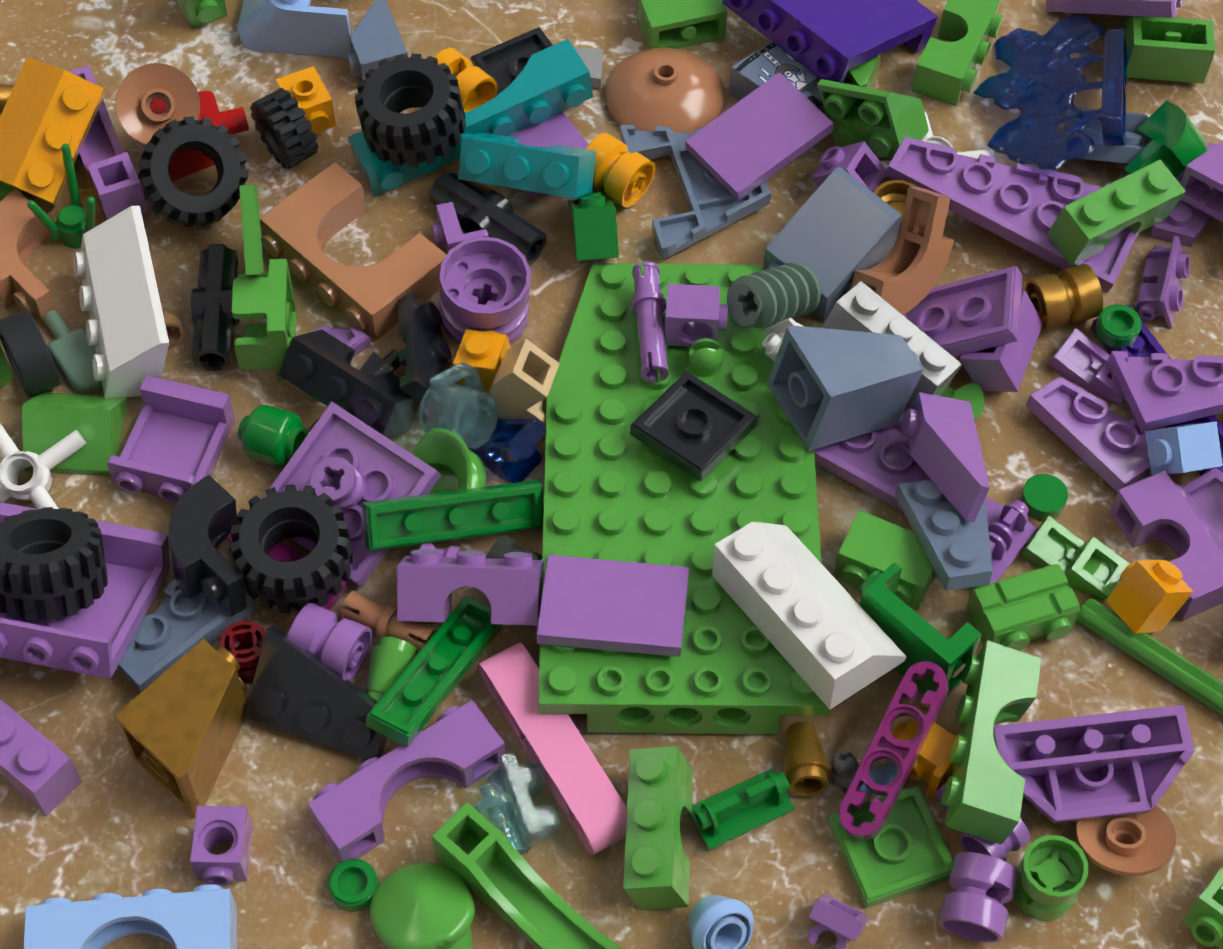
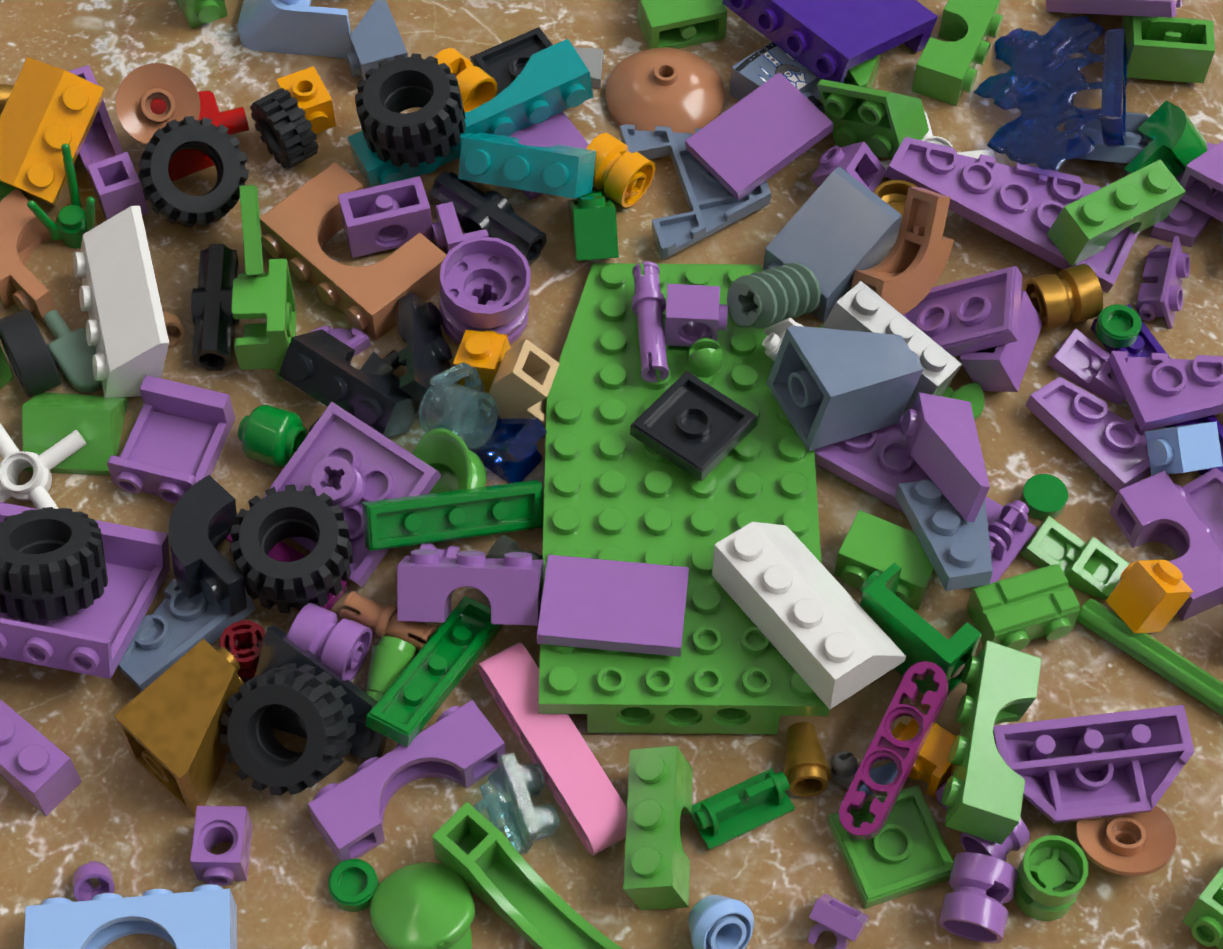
none -> medium lavender hinge [72,861,114,901]
none -> black tyre [220,663,356,796]
none -> medium lavender brick [338,176,433,258]

